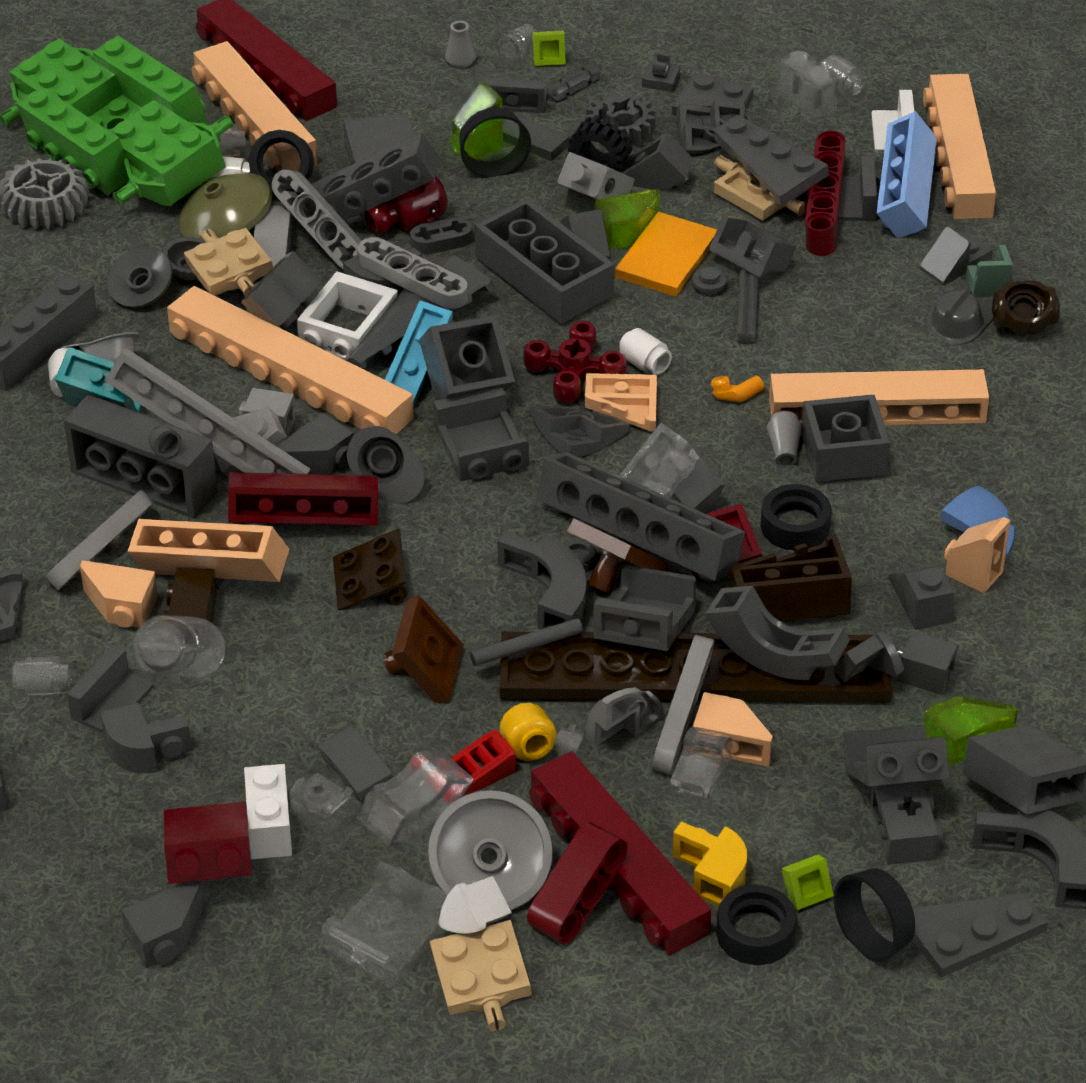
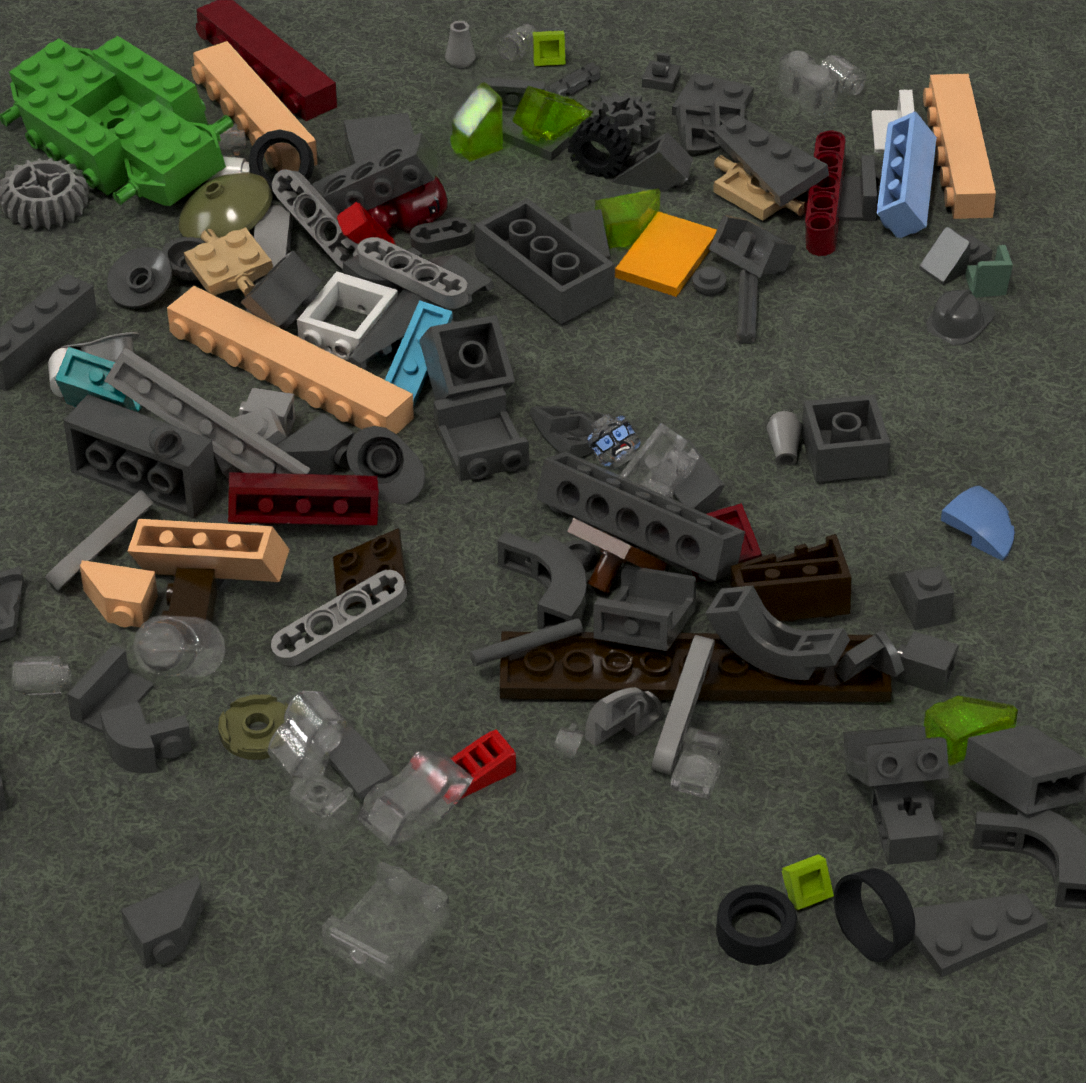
dark red brick [164,801,252,884] -> none
white brick [244,764,292,859] -> none
reddish brown tile [384,595,464,704] -> none
light grey dish [428,790,552,911] -> none
tan plate [429,920,532,1032] -> none
white tile [439,876,512,934] -> none
black tyre [459,107,531,178] -> none
yellow head [499,702,557,762] -> none
dark red gear [523,321,627,404] -> none
dark red beam [527,822,628,945] -> none
dark red brick [529,751,711,956] -> none
light grey torso [557,152,635,209] -> none
light nougat wing [585,373,657,432] -> none
white brick [620,328,672,375] -> none
yellow brick [672,821,747,907] -> none
light nougat slope [692,692,773,767] -> none
light orange arm [711,375,765,403] -> none
black tyre [760,484,832,551] -> none
light nougat brick [769,369,989,425] -> none
light nougat slope [944,517,1011,593] -> none
dark brown hair [992,280,1060,336] -> none
none -> olive tile [218,695,297,760]
none -> clear brick [268,691,346,784]
none -> light grey beam [271,570,407,666]
none -> red slope [337,202,397,246]
none -> clear neon green slope [512,86,592,141]
none -> clear head [587,413,641,469]

